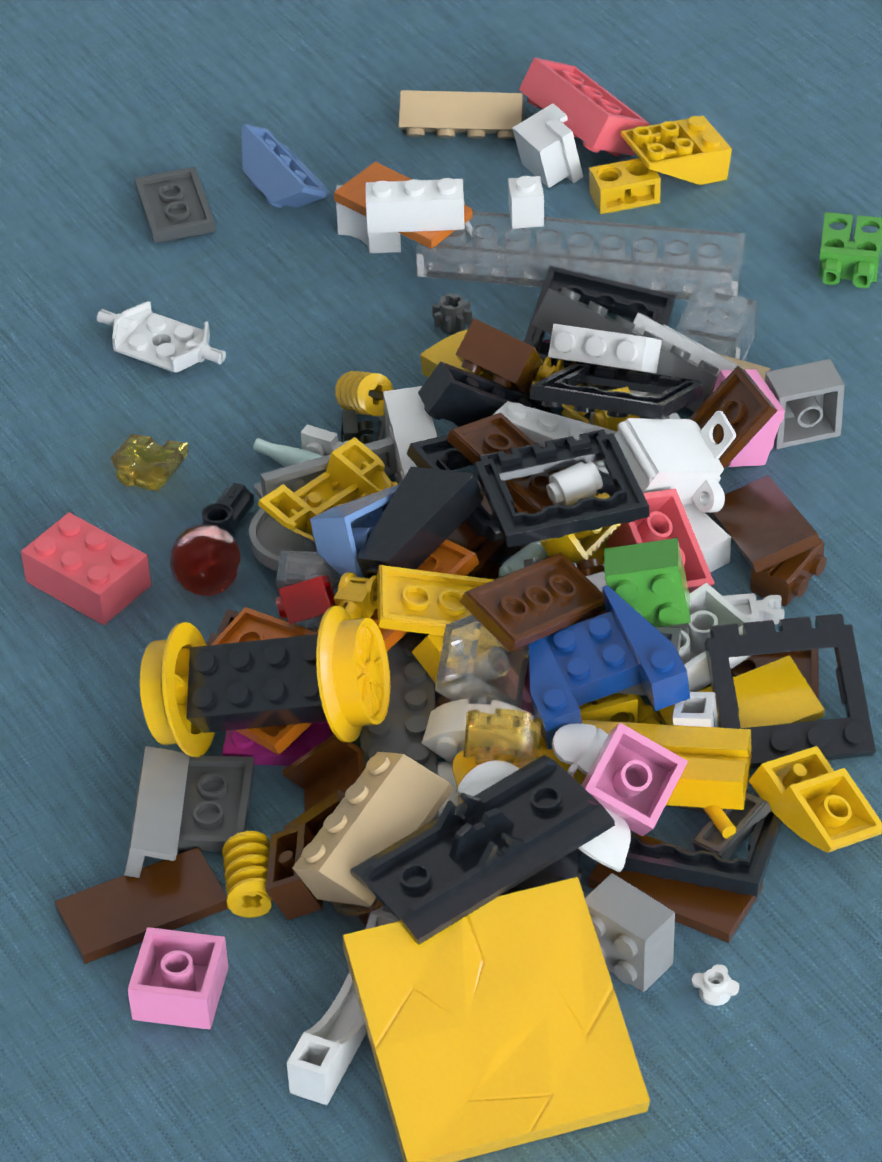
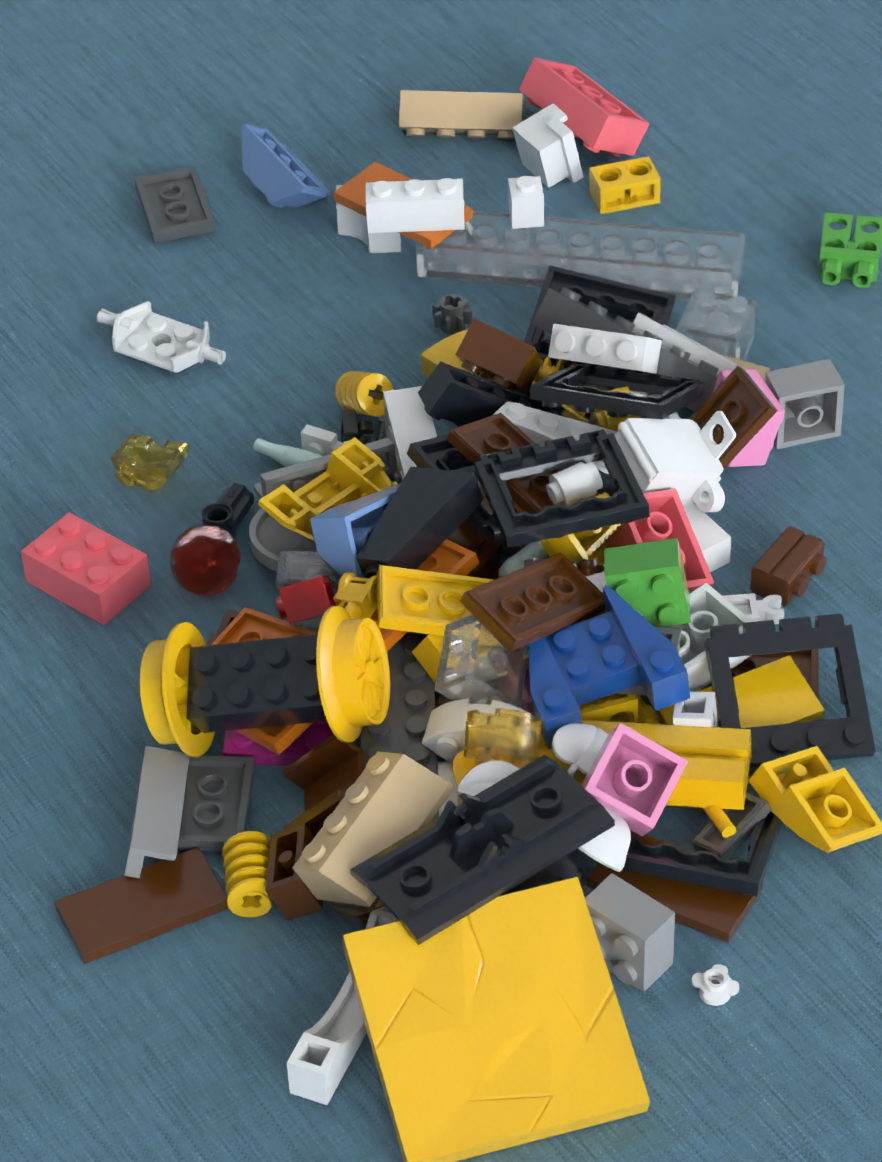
bright pink brick [127,927,229,1030] -> none
yellow slope [620,116,732,185] -> none
reddish brown tile [709,475,821,573] -> none

